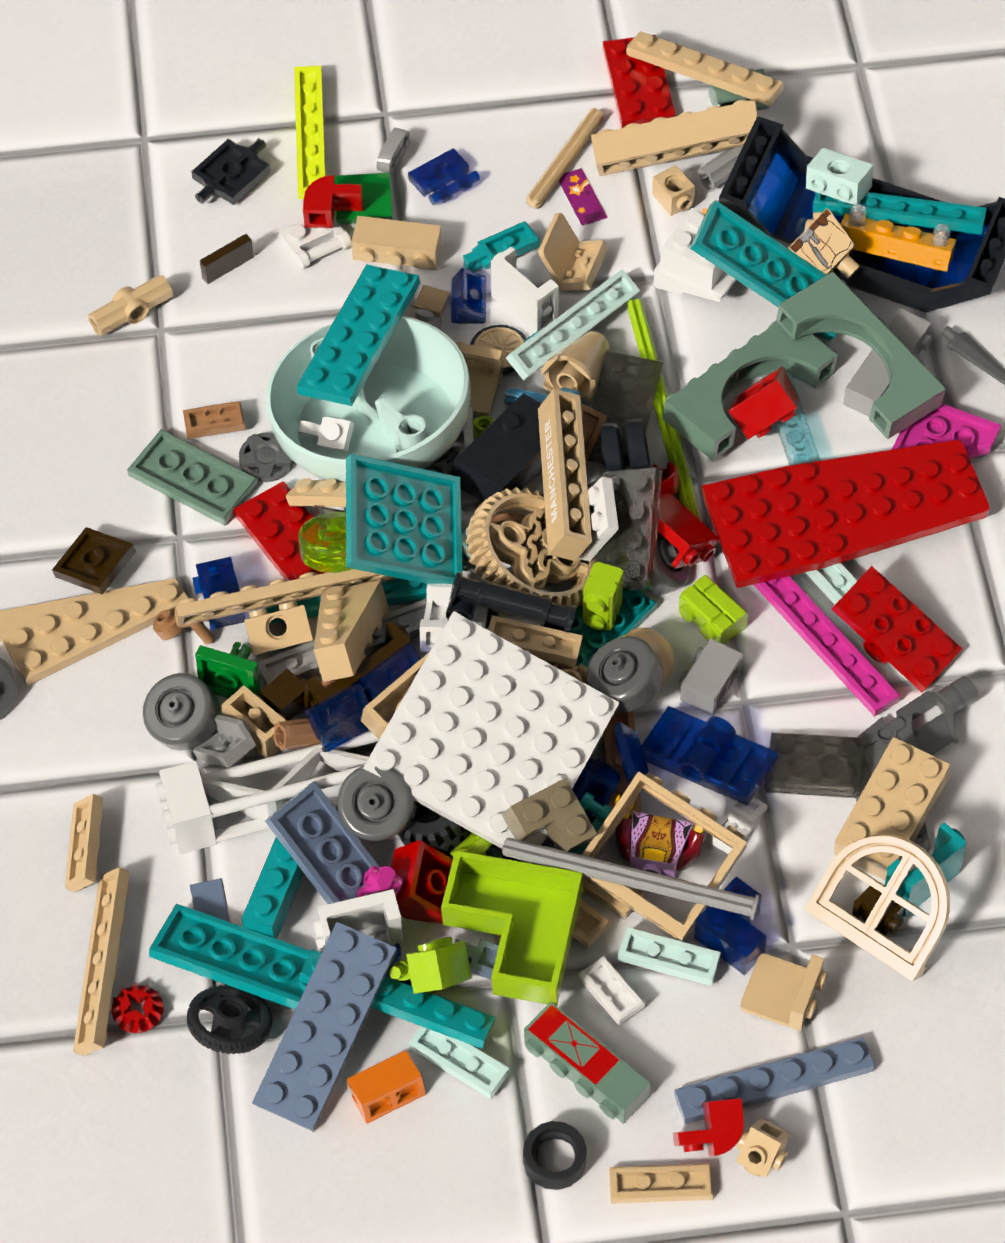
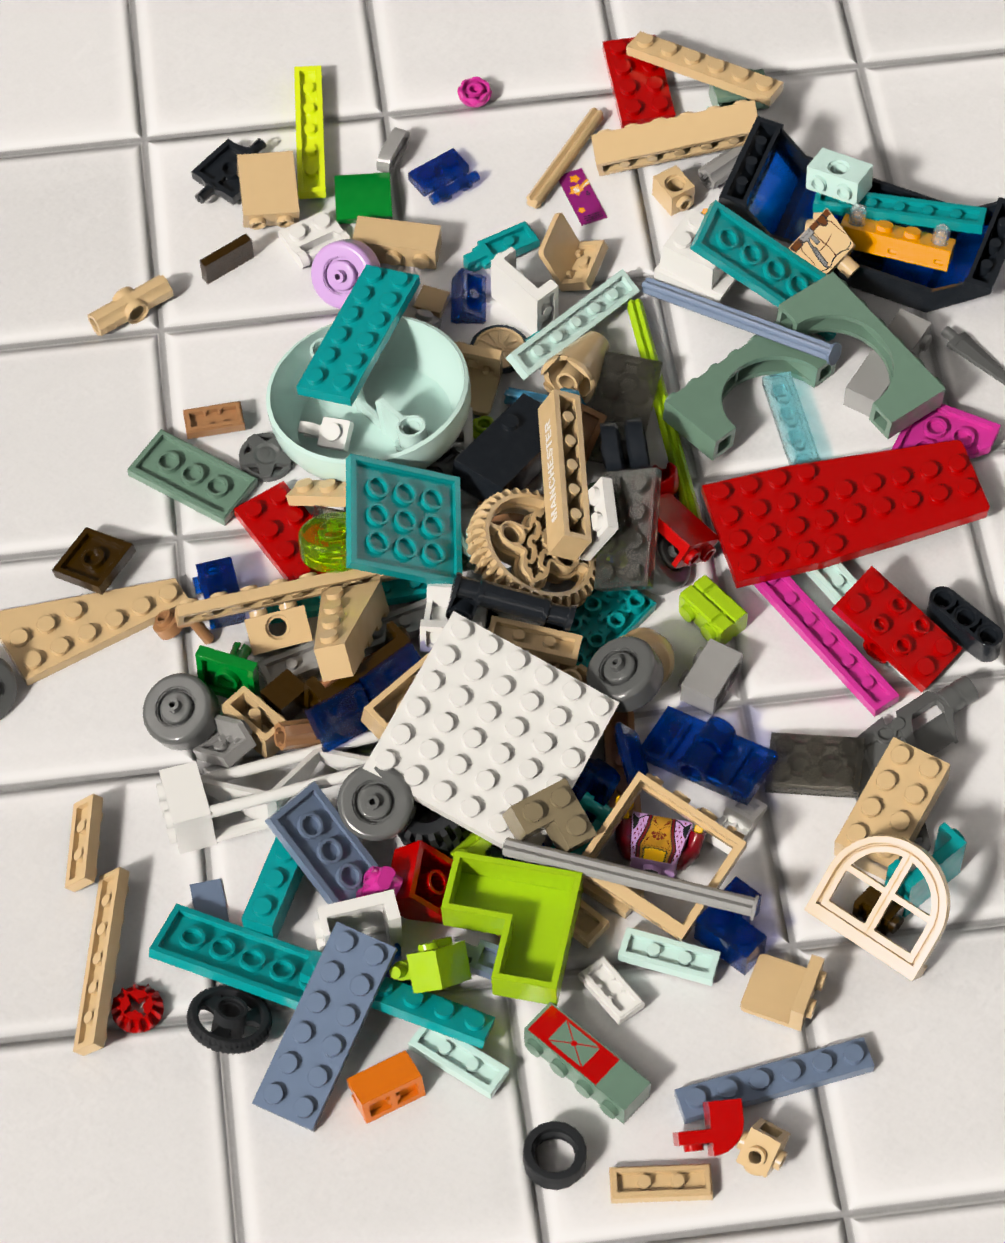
red brick [303,175,363,228] -> none
lime brick [583,562,623,631] -> none
red slope [728,366,800,440] -> none
none -> tan panel [237,151,300,230]
none -> lavender wheel [311,239,381,309]
none -> dark pink plate [457,76,492,108]
none -> sand blue axle [641,277,842,366]
none -> black beam [926,586,1004,662]

